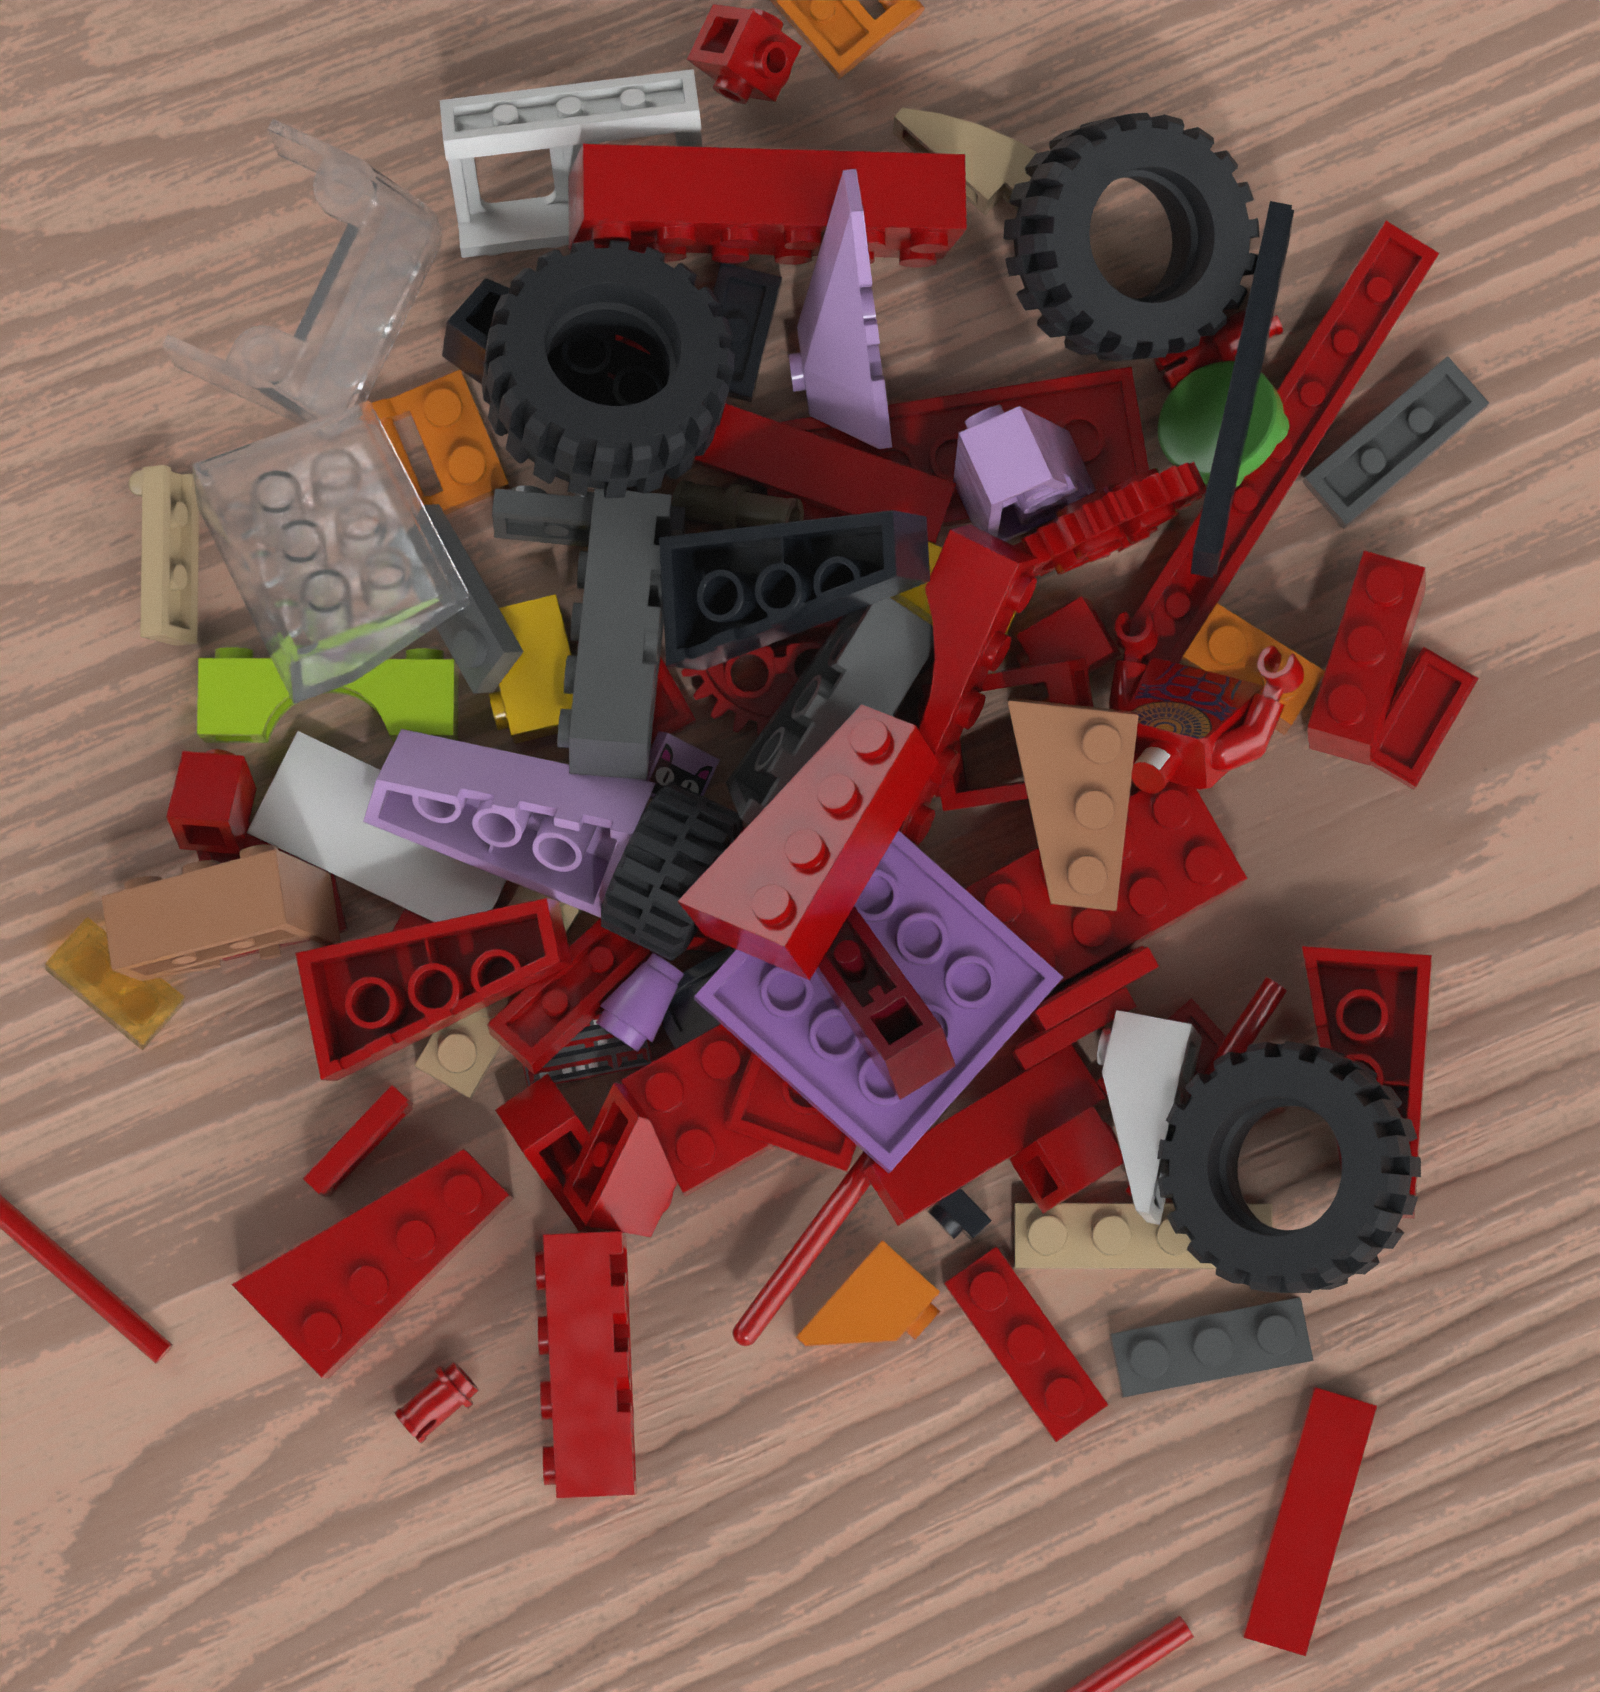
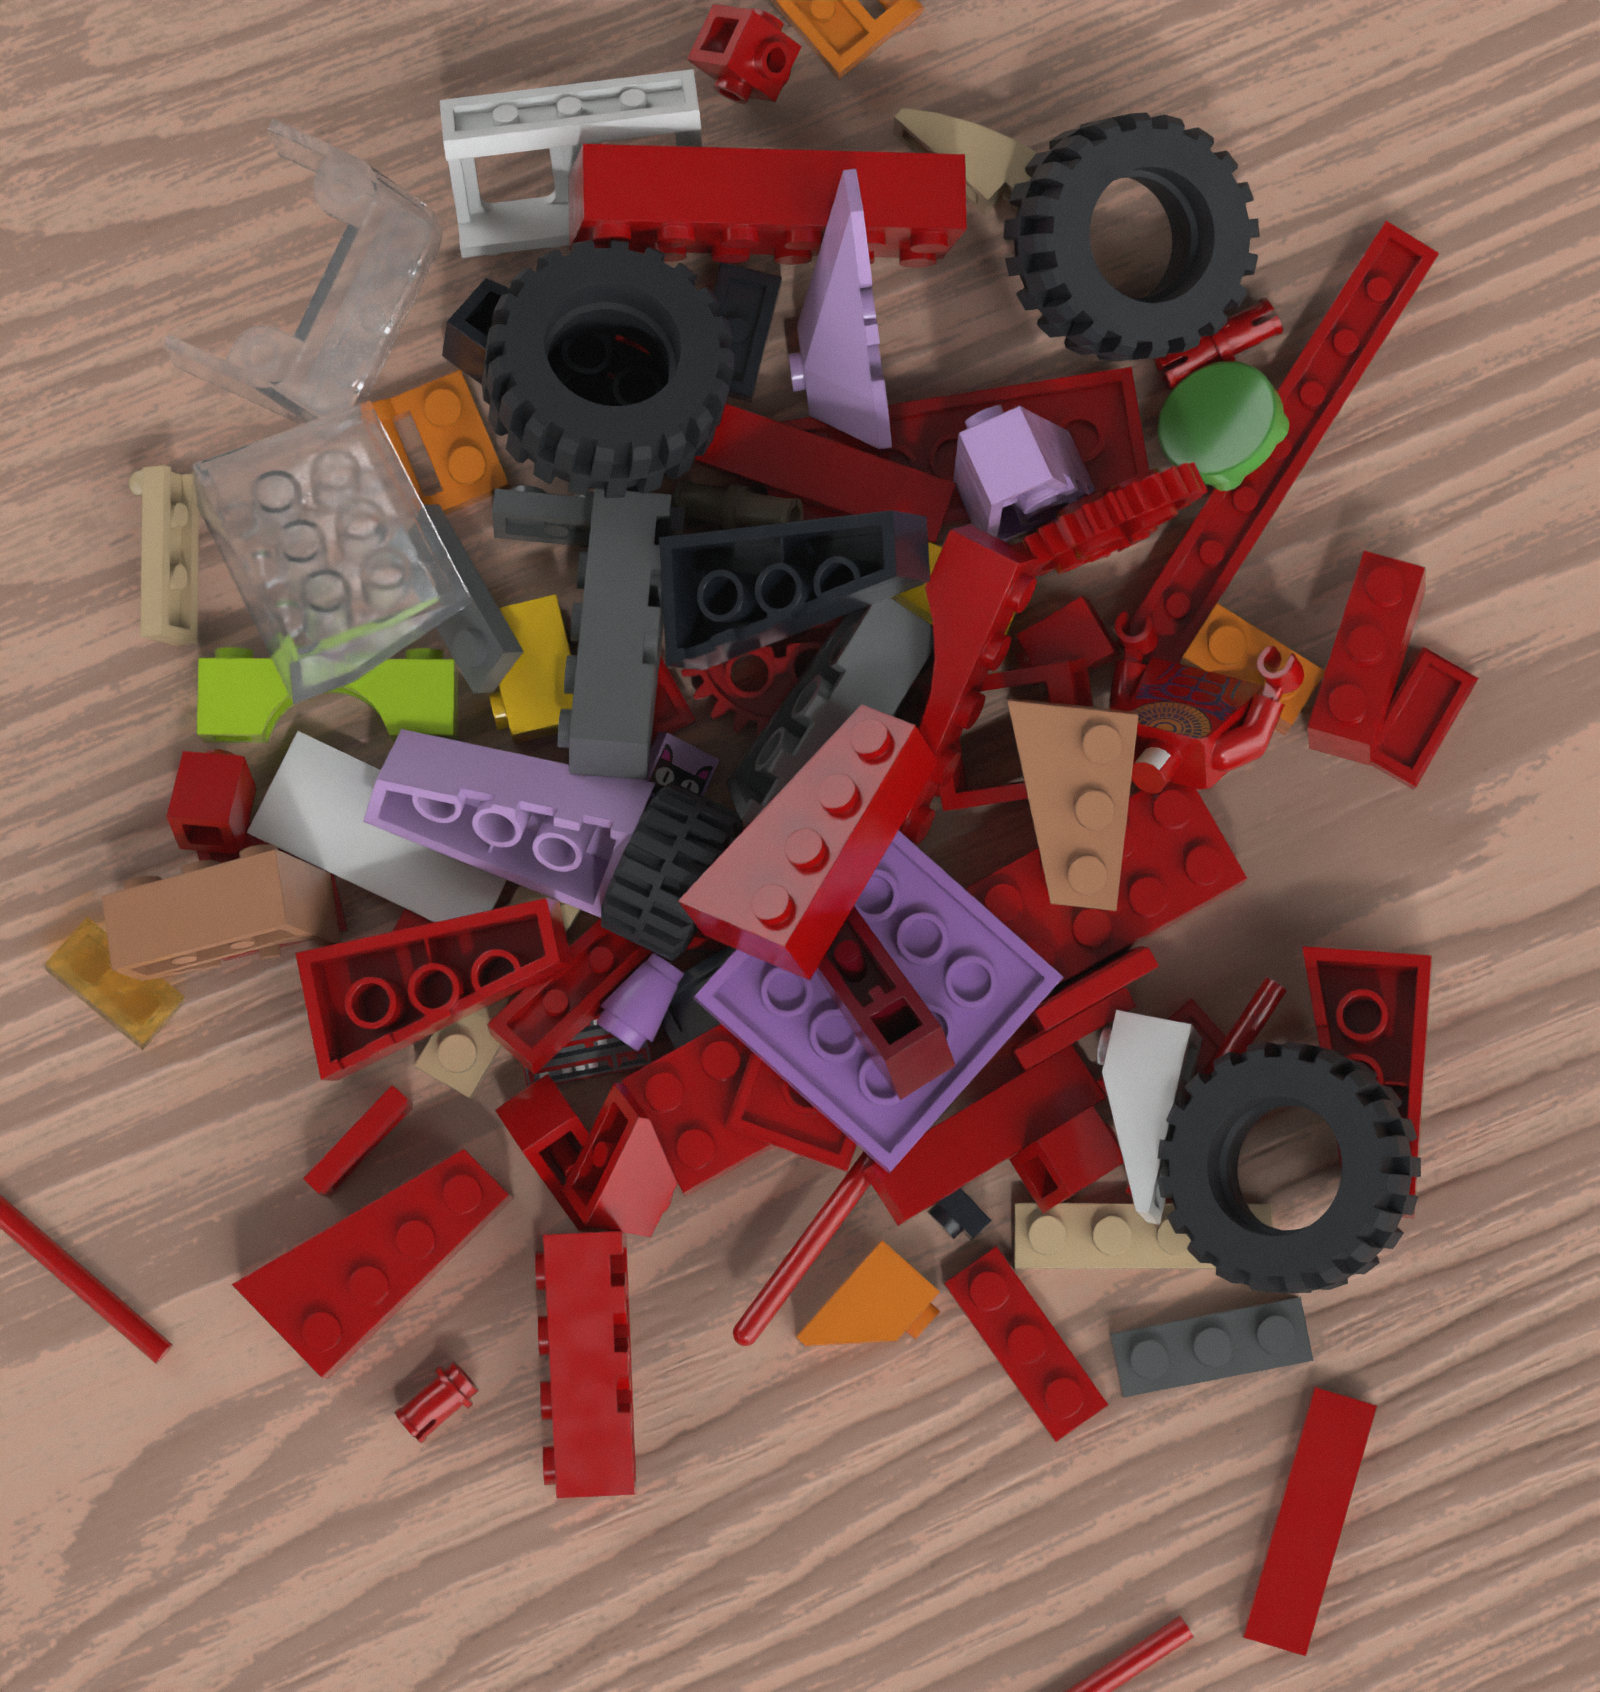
black tile [1191,201,1294,578] -> none
dark grey plate [1303,356,1489,529] -> none

